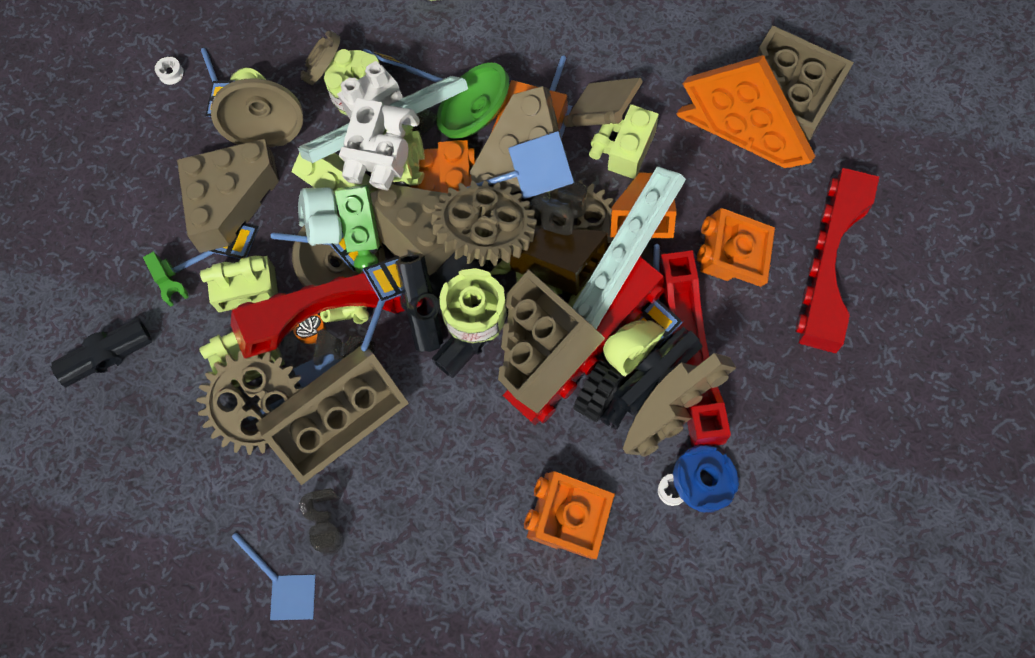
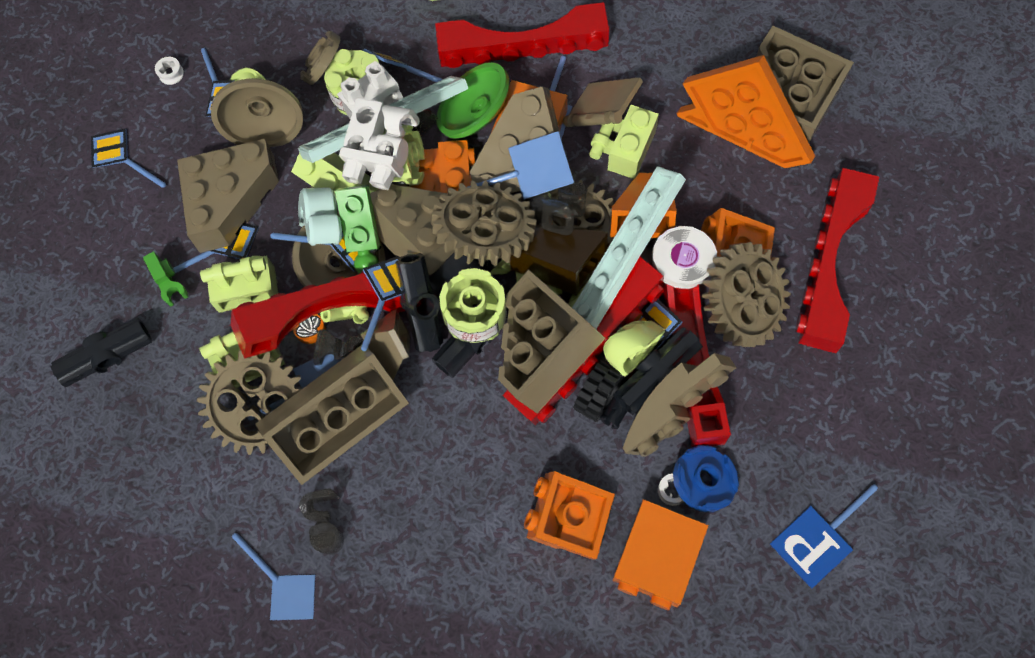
none -> piece [91,129,166,188]
none -> dark tan slope [361,309,411,380]
none -> red arch [435,2,609,68]
none -> orange brick [612,499,709,610]
none -> white tile [652,226,717,289]
none -> dark tan gear [702,242,791,347]
none -> blue piece [770,484,878,589]

